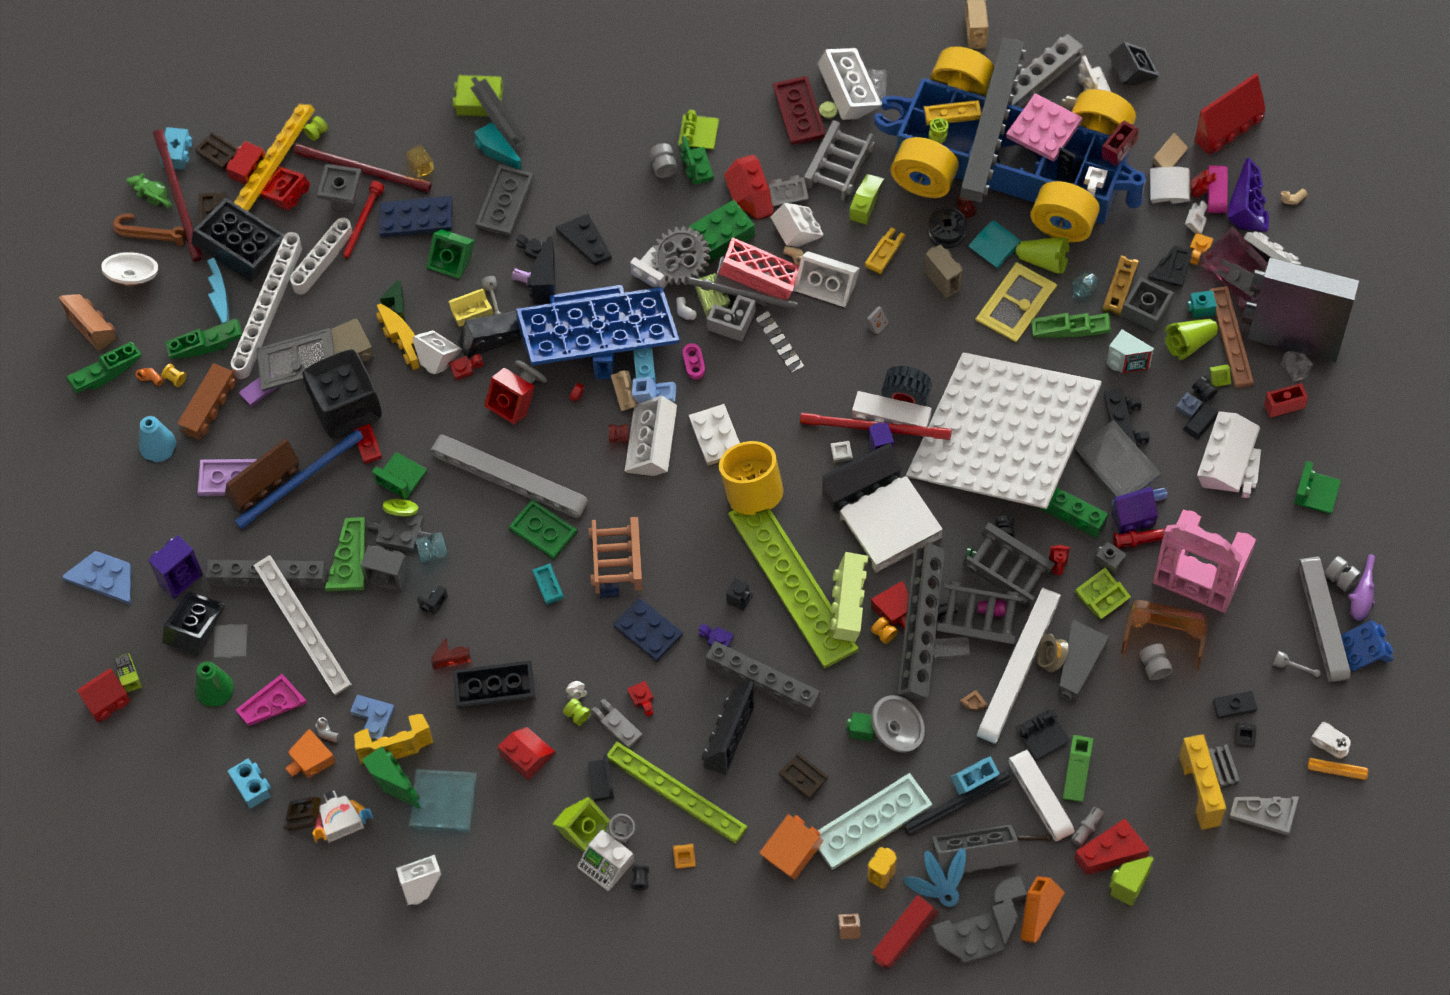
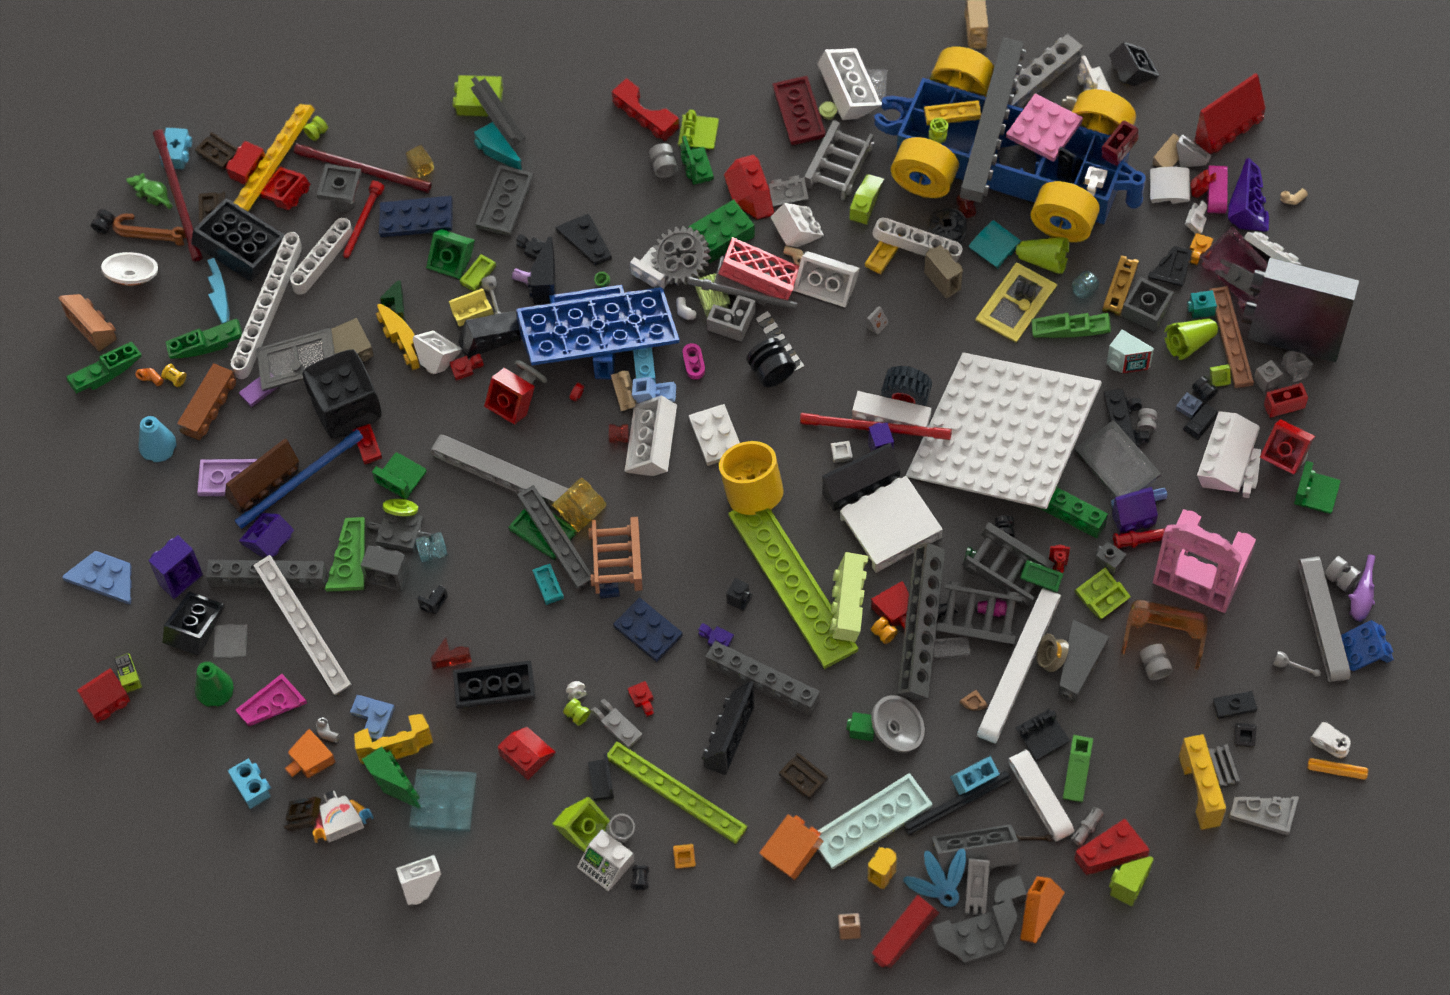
none -> black wheel [90,209,115,234]
none -> dark purple slope [239,513,294,558]
none -> lime tile [460,254,496,292]
none -> dark grey plate [517,485,591,590]
none -> clear yellow bracket [552,478,607,532]
none -> bright green hinge [594,271,610,287]
none -> red arch [612,78,679,141]
none -> black wheel [746,338,796,388]
none -> white beam [873,218,962,262]
none -> light grey hinge [965,859,990,915]
none -> black wheel [1014,278,1038,301]
none -> green tile [1020,560,1064,592]
none -> light grey wheel [1137,408,1157,434]
none -> light grey slope [1176,135,1211,167]
none -> light grey brick [1253,360,1283,393]
none -> red piece [1260,419,1315,474]

